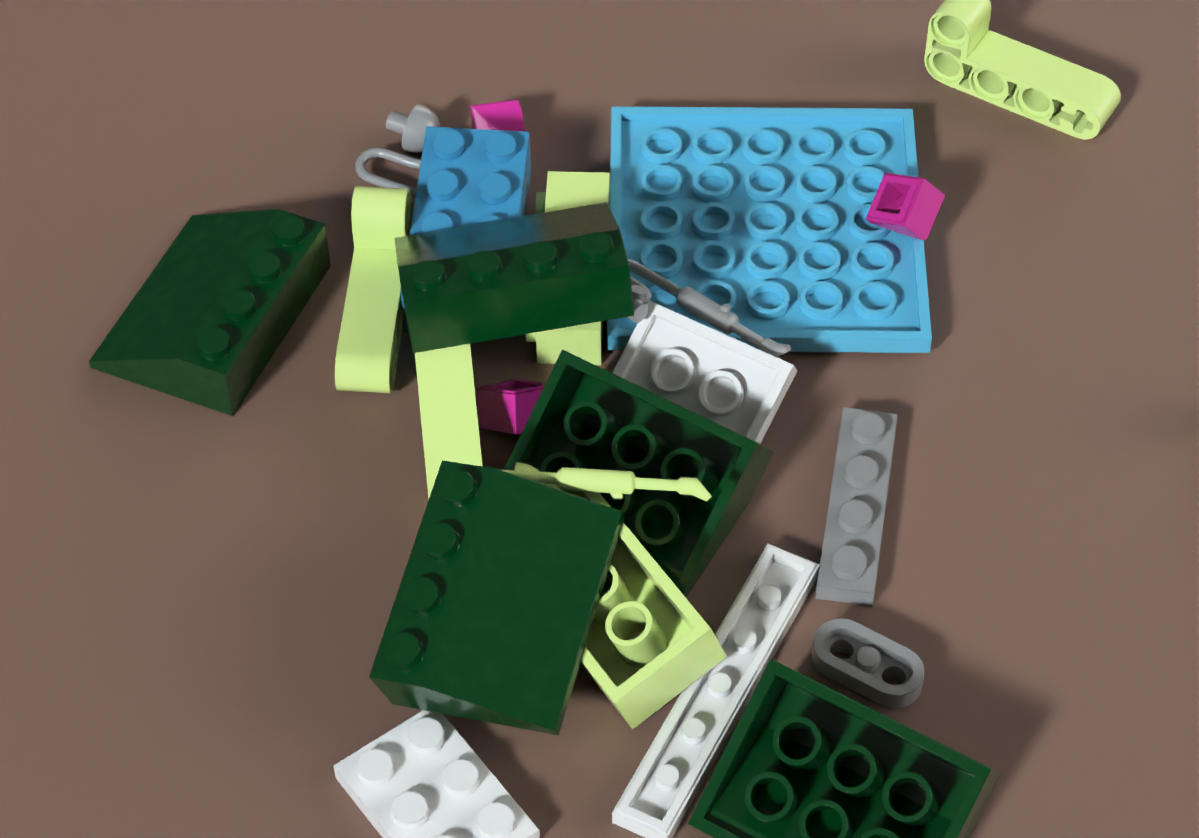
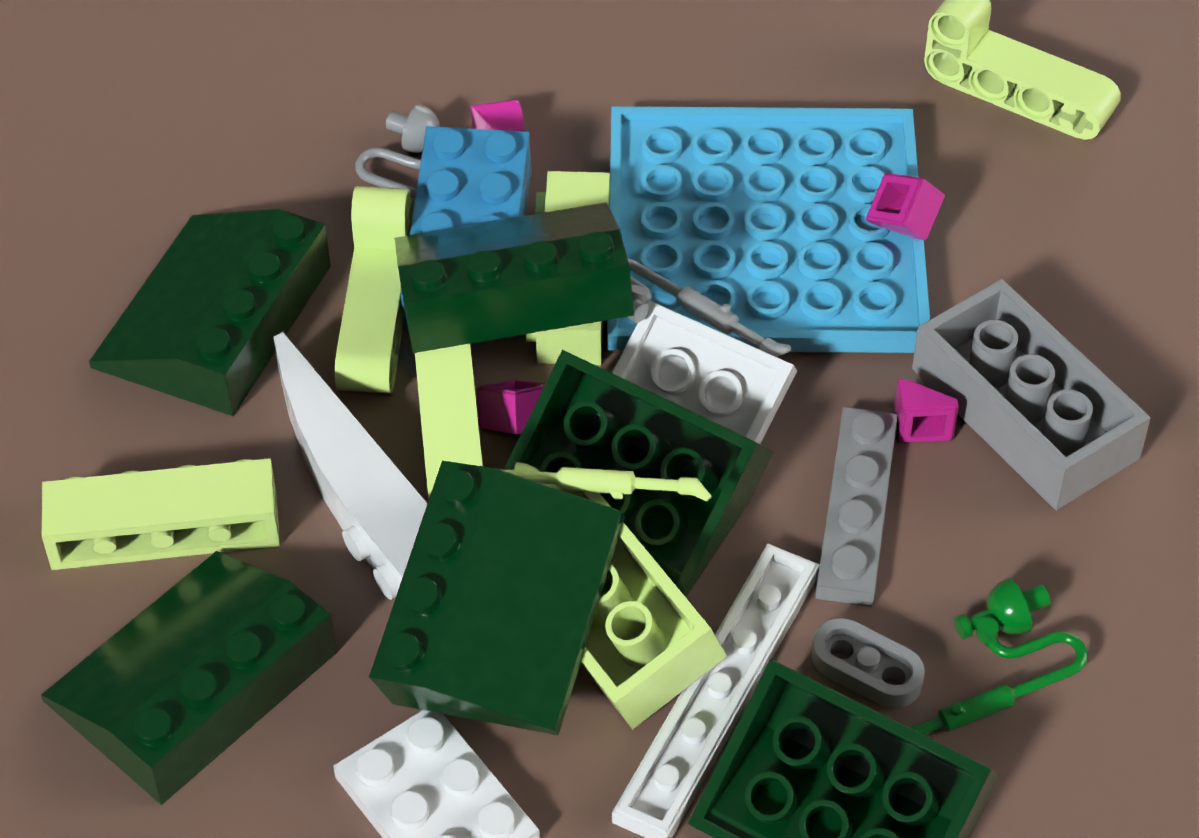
none -> dark green slope [41,551,337,805]
none -> yellowish green brick [42,458,280,570]
none -> white slope [273,332,427,600]
none -> dark pink slope [893,379,959,443]
none -> green piece [911,578,1088,735]
none -> light grey brick [912,279,1151,511]

